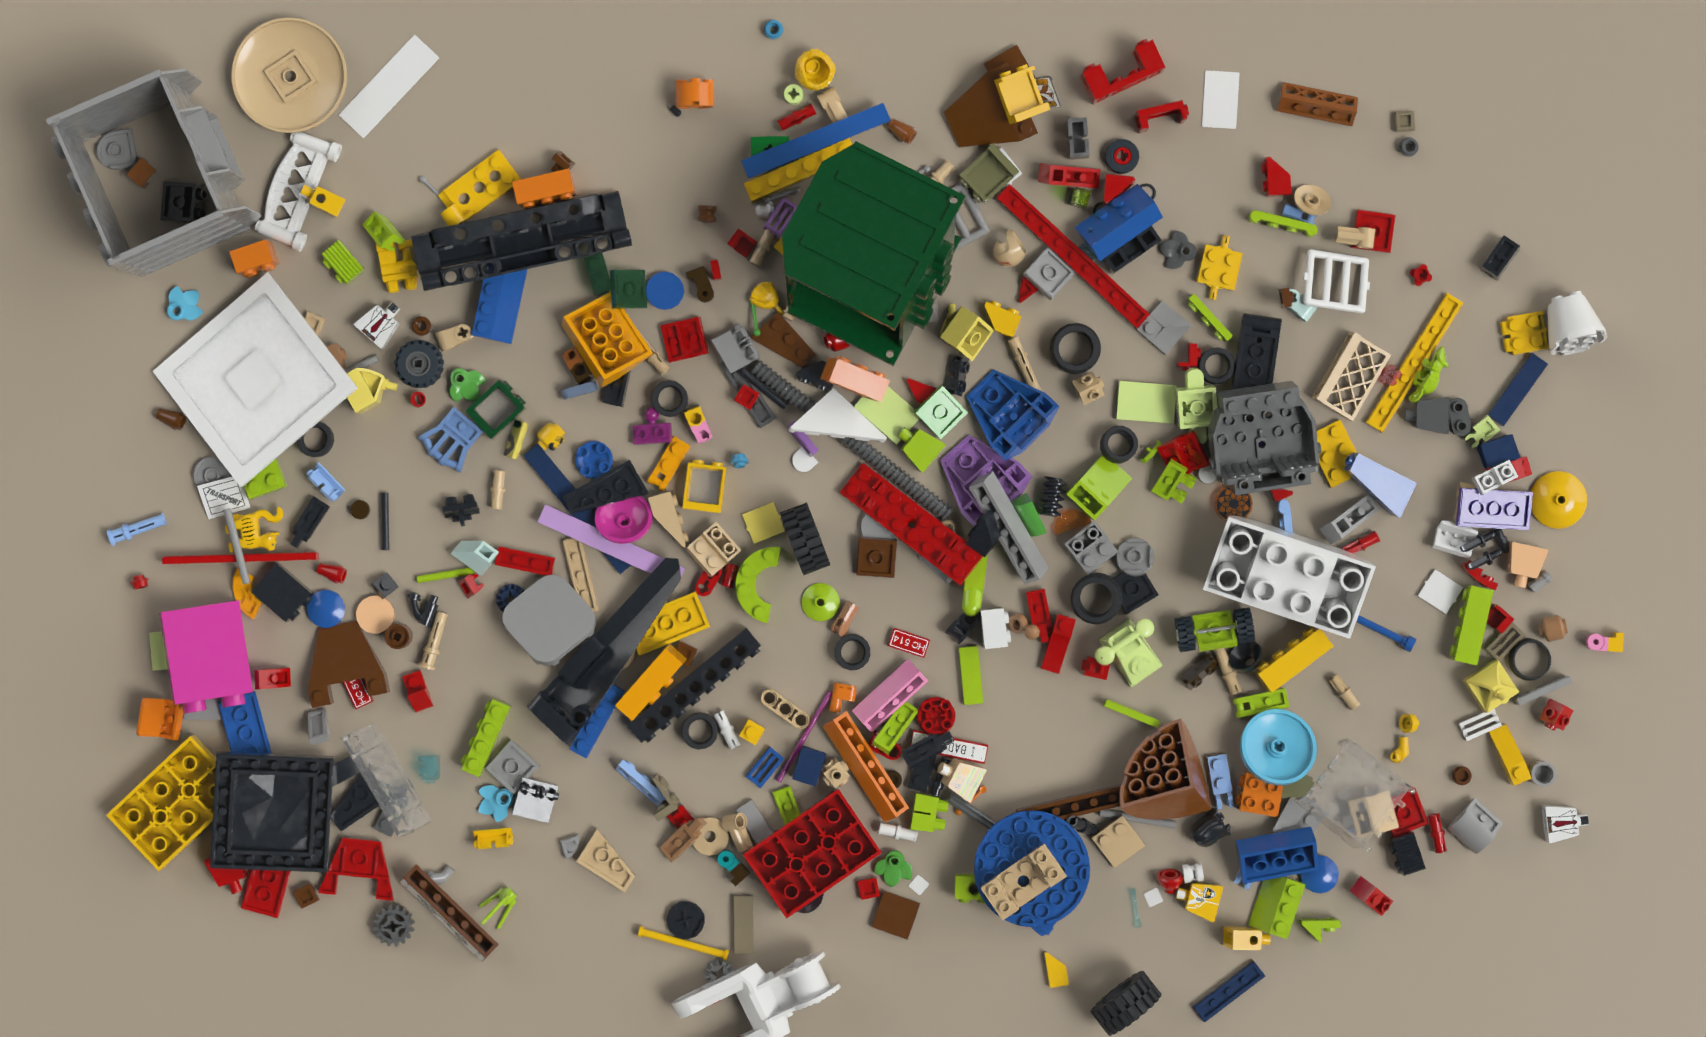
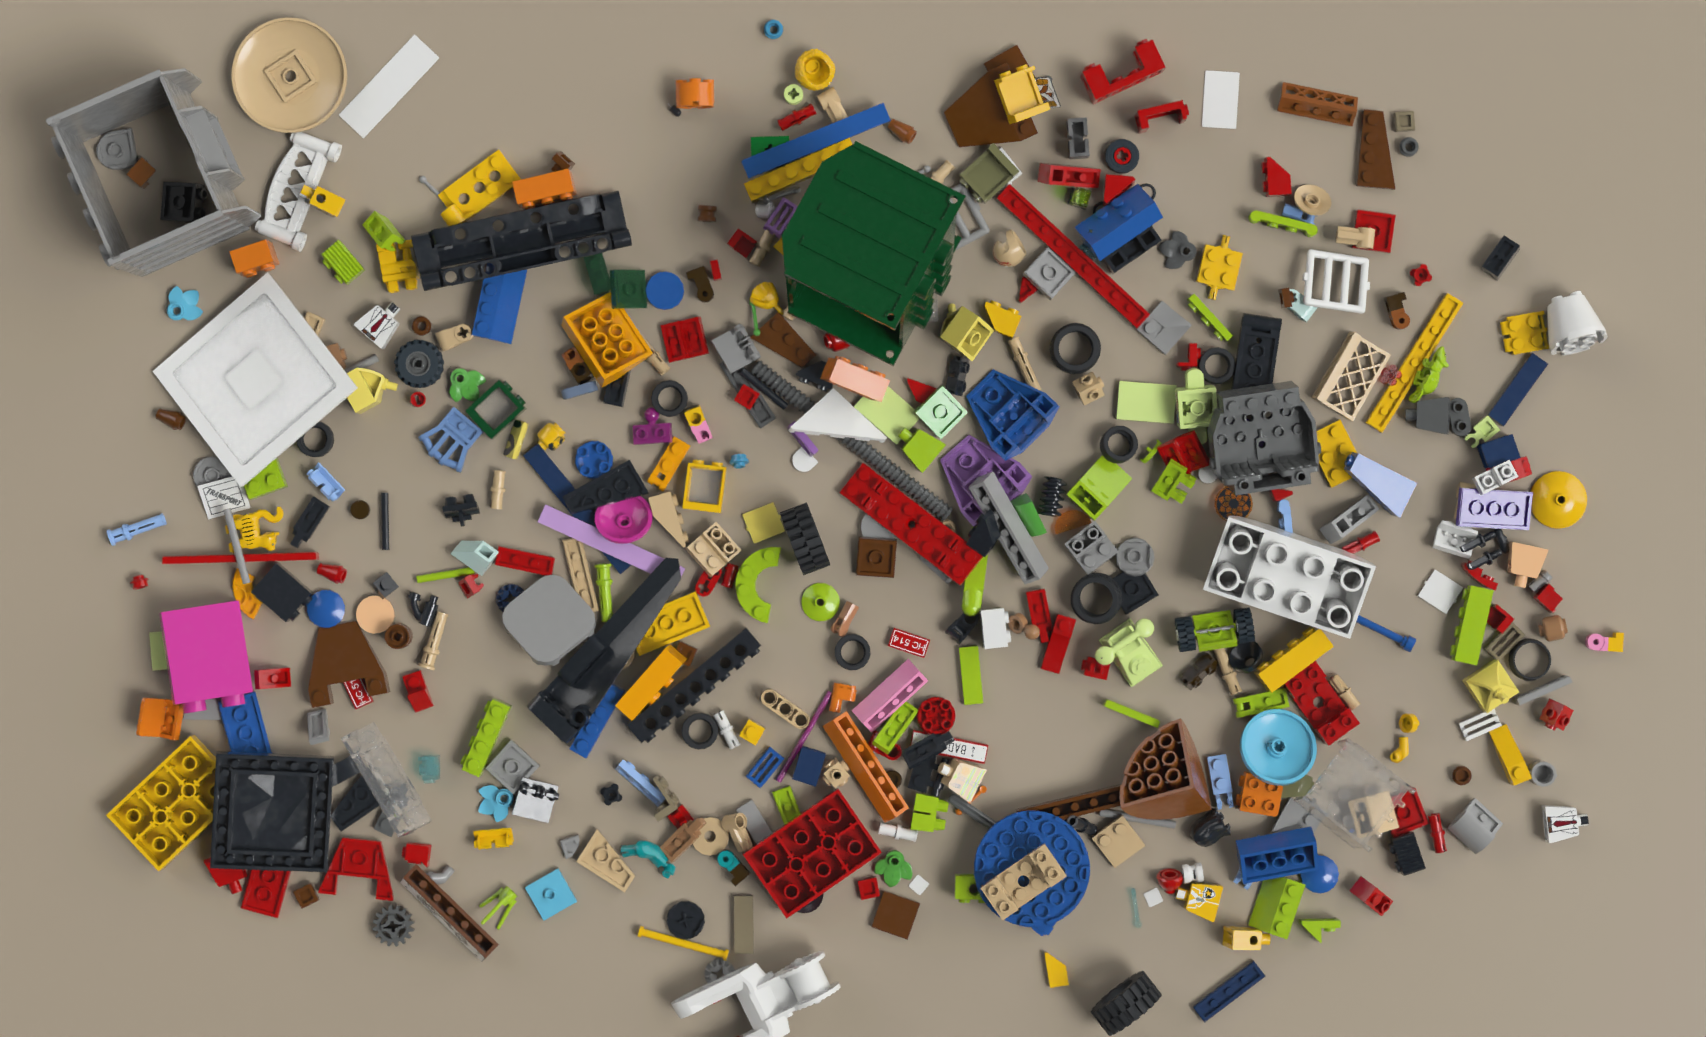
none -> red window [402,842,432,868]
none -> medium azure plate [525,868,577,920]
none -> lime pin [594,563,613,622]
none -> black plate [601,784,622,806]
none -> teal arm [621,840,675,879]
none -> red plate [1283,661,1360,746]
none -> reddish brown wing [1356,109,1395,190]
none -> leg [1384,292,1410,330]
none -> red panel [1533,584,1563,613]

